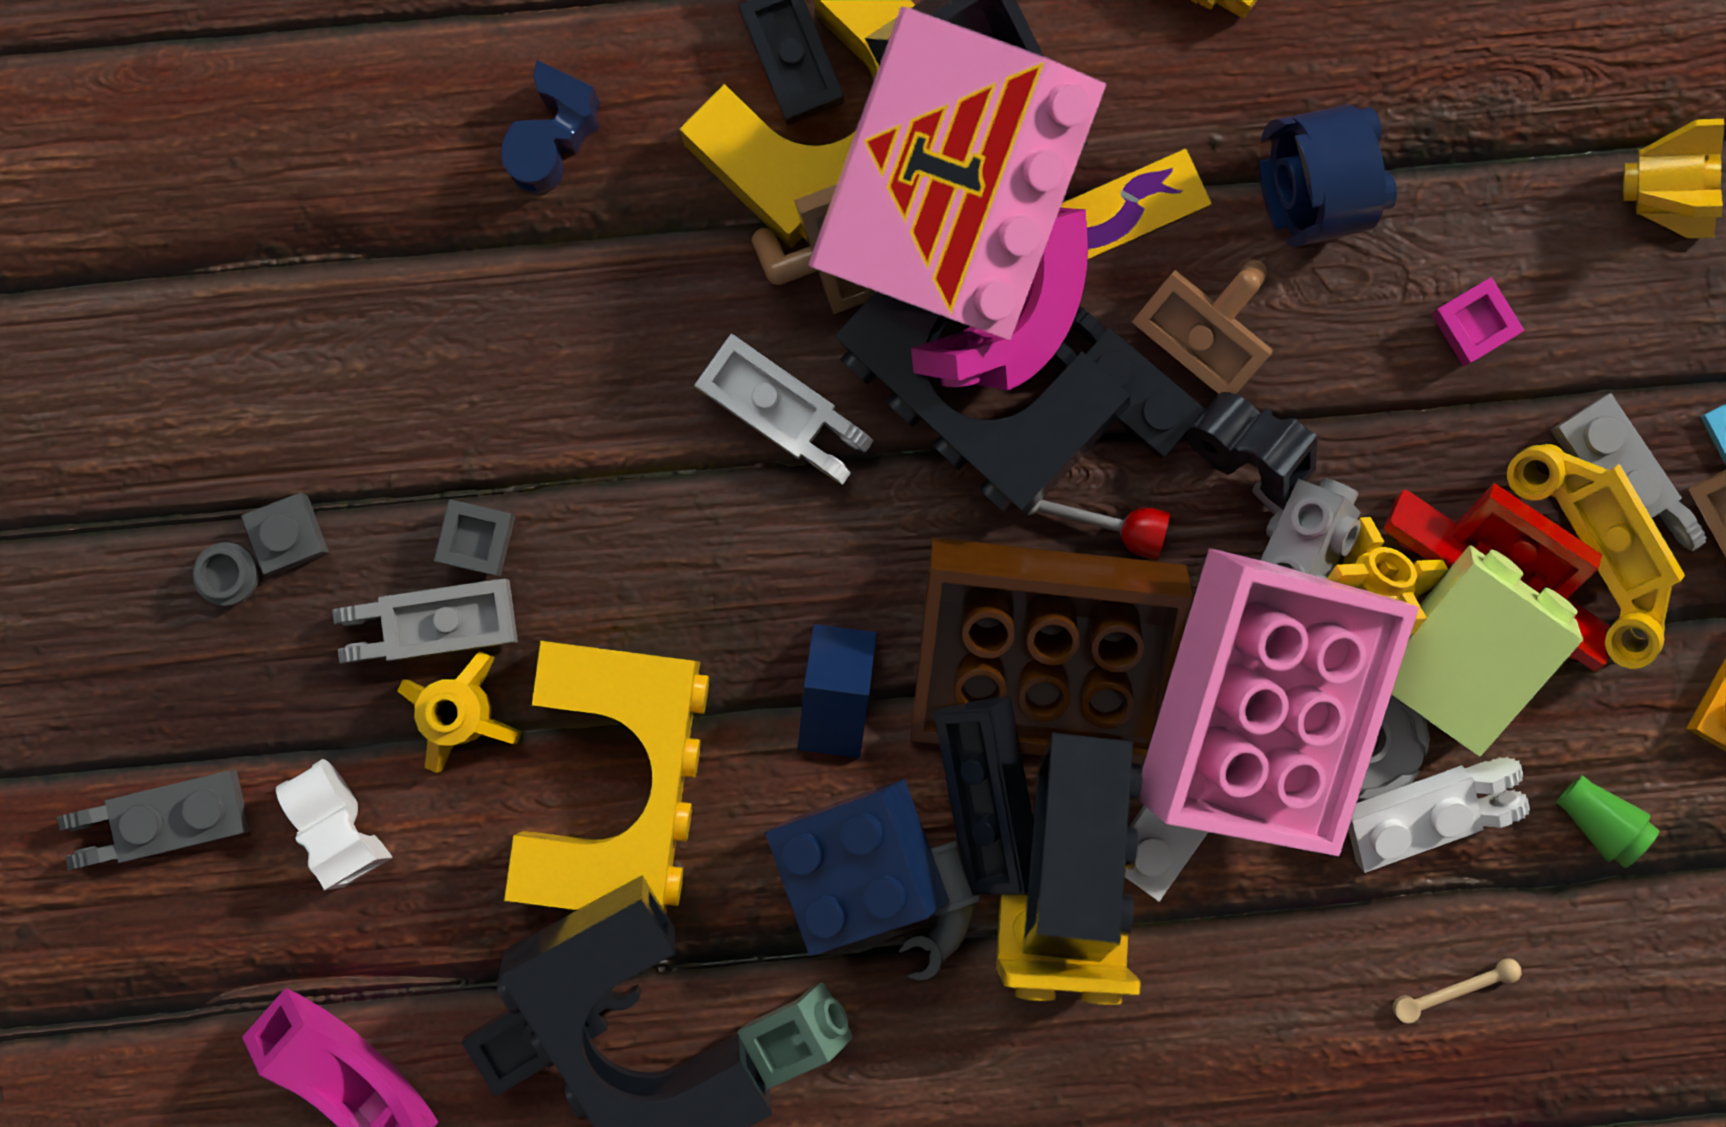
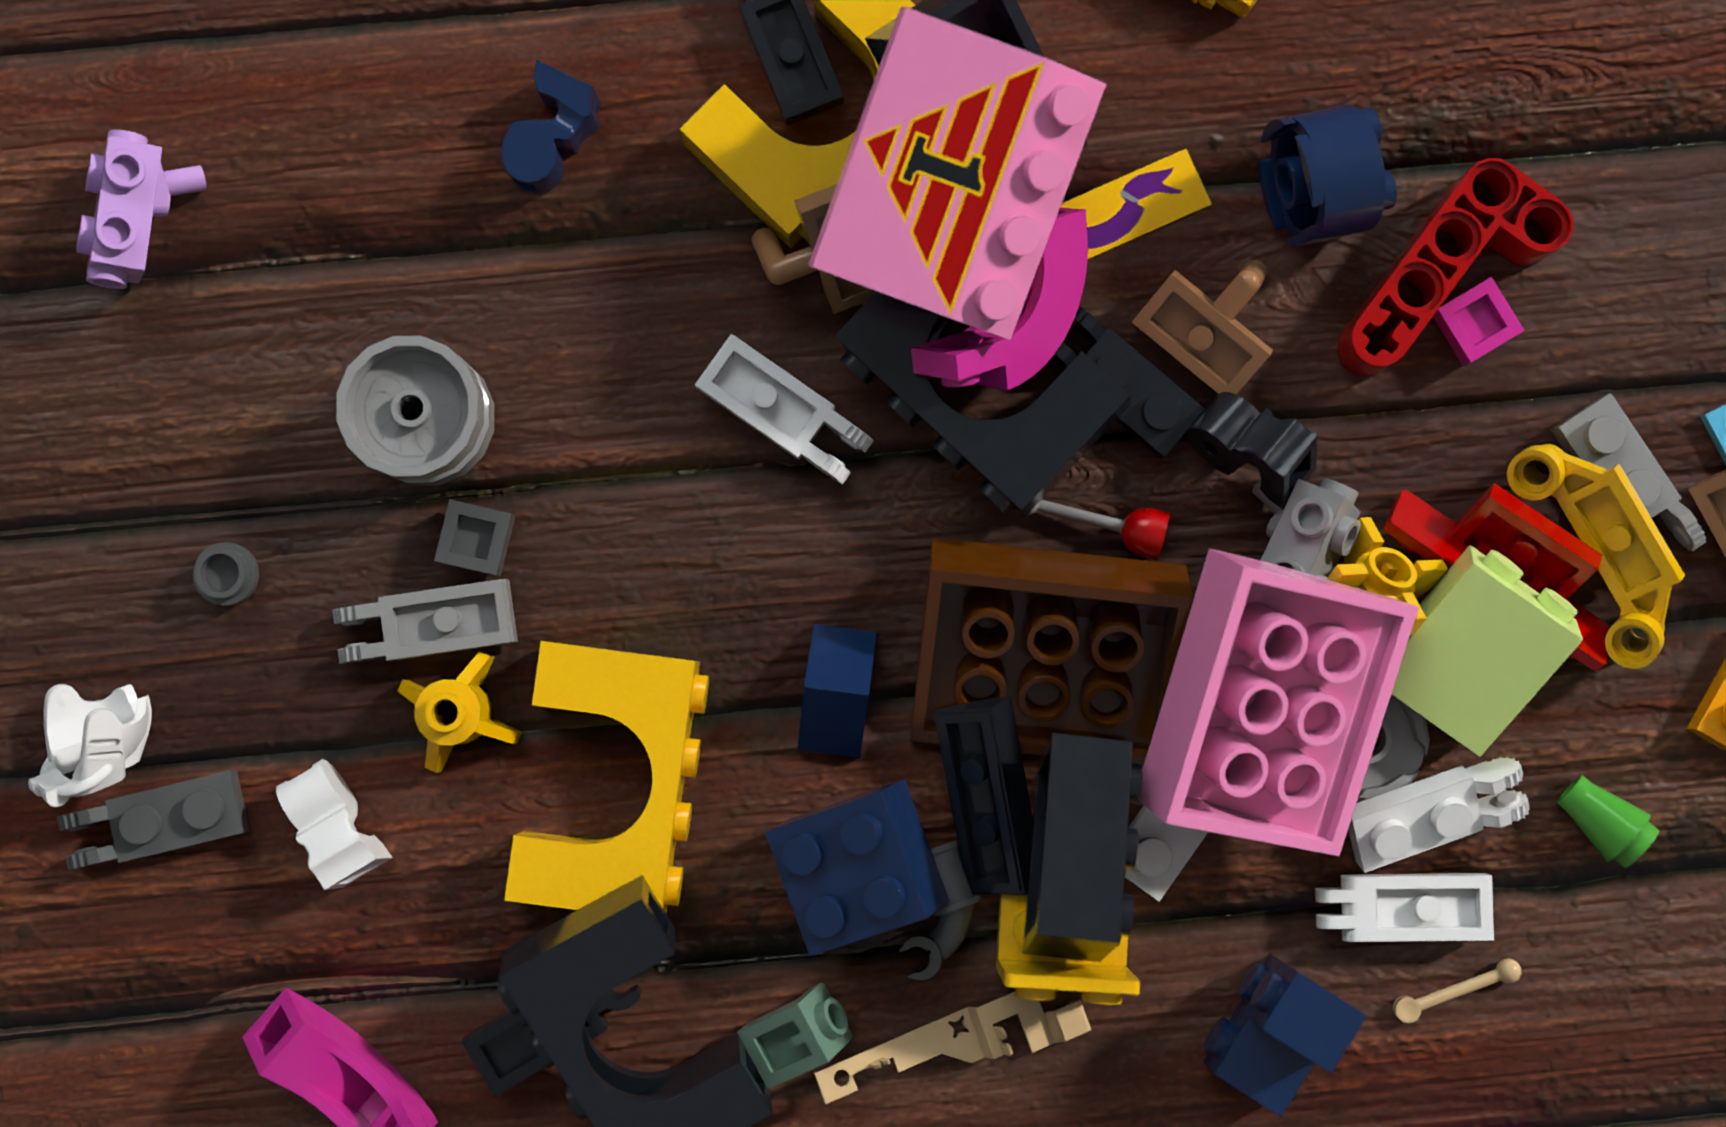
dark grey plate [241,492,329,576] -> none
yellow brick [1623,119,1724,238] -> none
none -> white helmet [28,684,152,807]
none -> lavender brick [76,130,207,289]
none -> light grey wheel [336,336,494,486]
none -> tan piece [814,991,1091,1104]
none -> dark blue brick [1203,954,1367,1117]
none -> white hinge [1315,873,1494,942]
none -> red beam [1337,158,1574,376]

